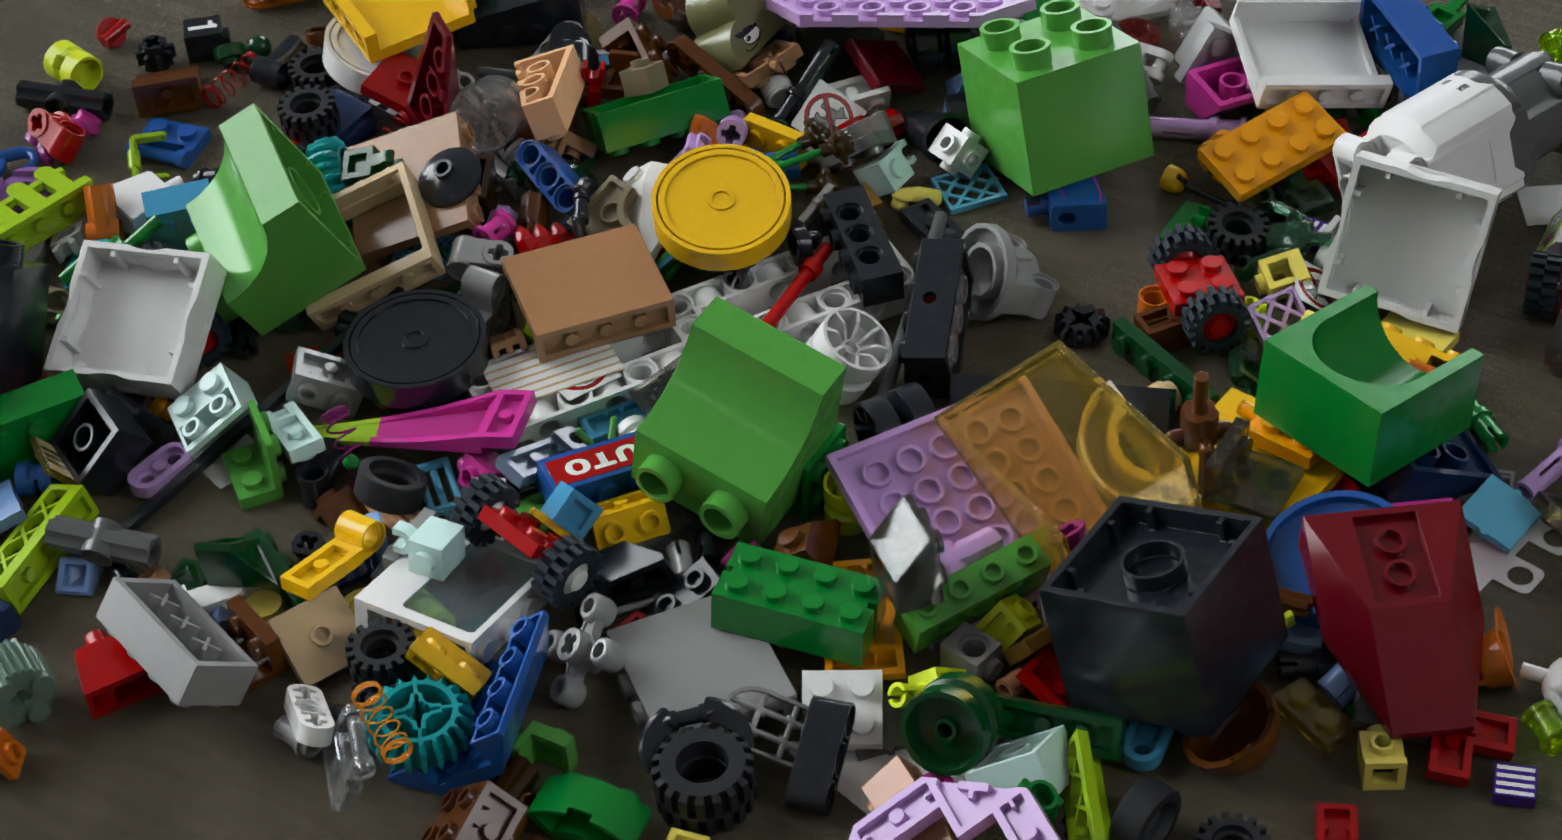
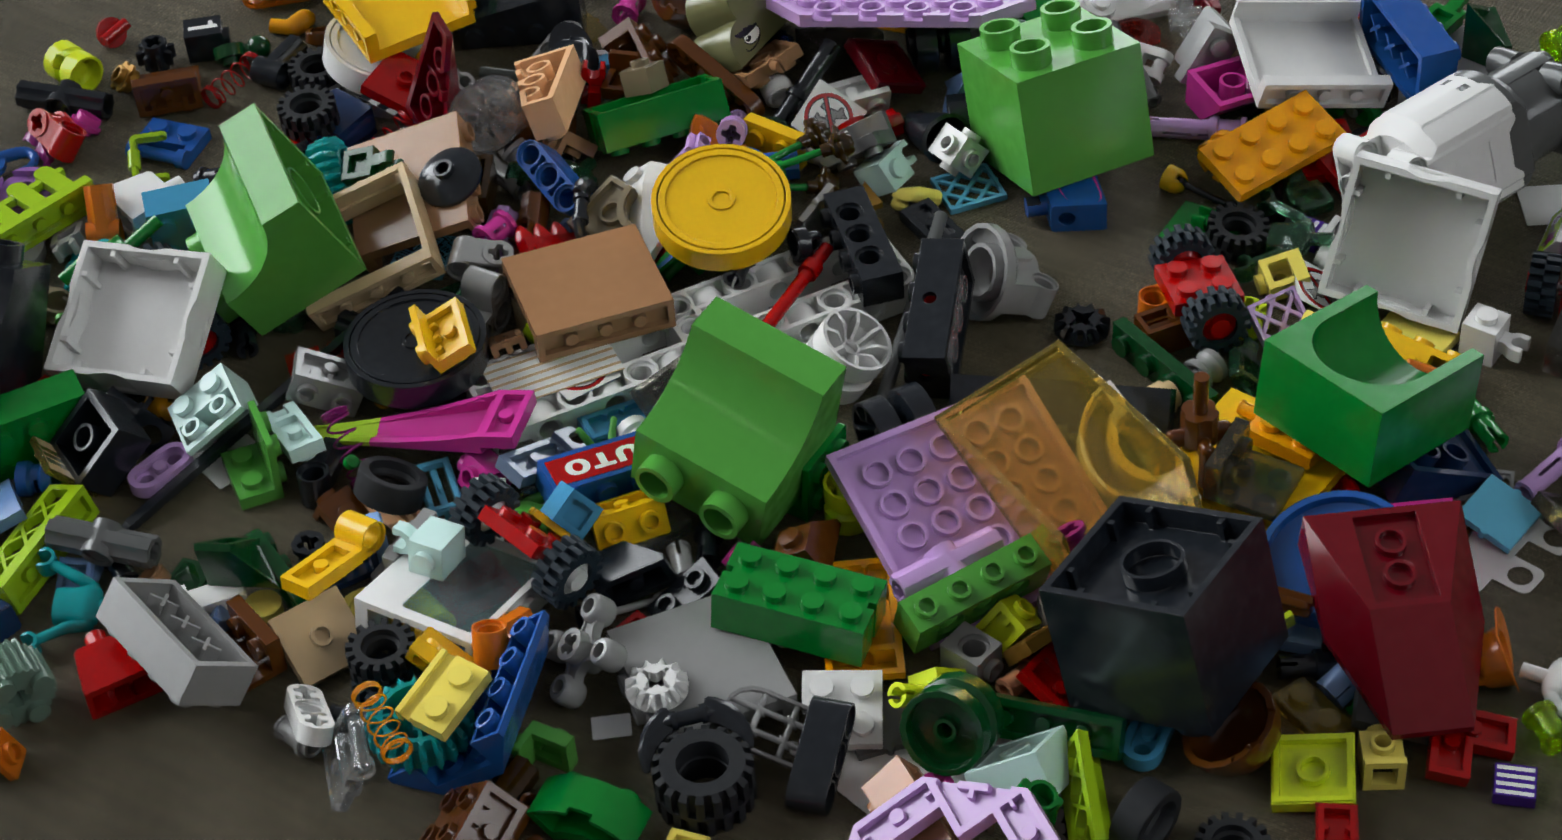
clear smoke slope [869,494,948,615] -> none
none -> teal piece [20,547,104,653]
none -> pearl gold plate [110,61,140,93]
none -> light orange arm [269,9,316,36]
none -> light yellow plate [395,648,493,742]
none -> yellow bracket [408,297,476,374]
none -> orange piece [471,606,533,670]
none -> white sticker [591,713,632,740]
none -> white gear [625,658,689,713]
none -> light grey wheel [1183,348,1228,387]
none -> neon yellow plate [1271,732,1357,813]
none -> white brick [1458,302,1532,368]

